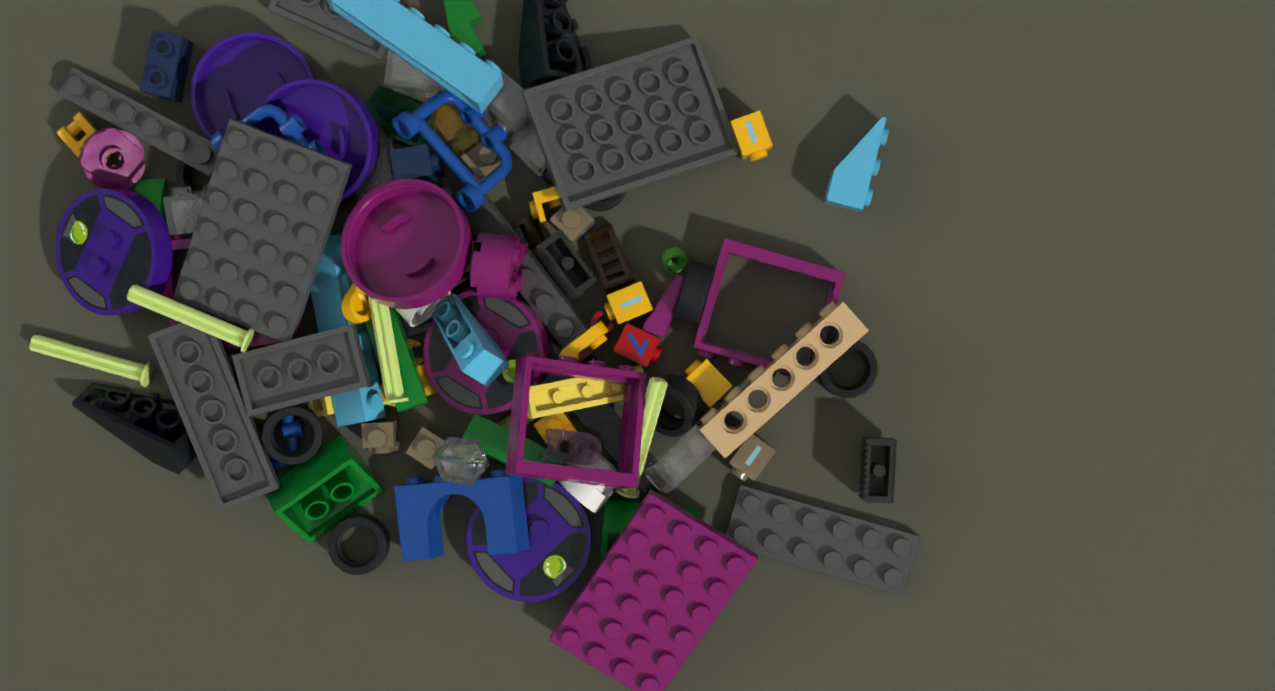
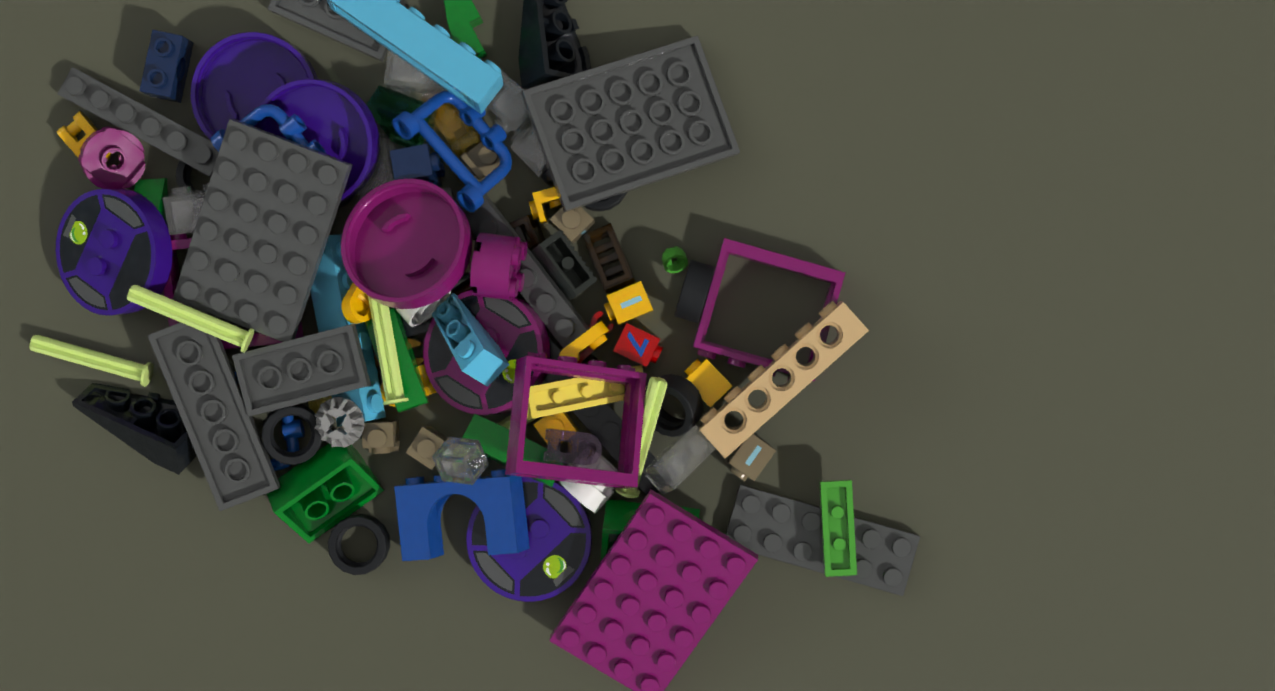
magenta slope [642,275,684,337] -> none
yellow brick [730,110,773,162] -> none
black tyre [818,341,878,398] -> none
medium azure slope [823,117,889,212] -> none
pearl dark grey brick [858,436,897,503] -> none
none -> light grey gear [314,397,364,448]
none -> bright green plate [819,479,857,577]

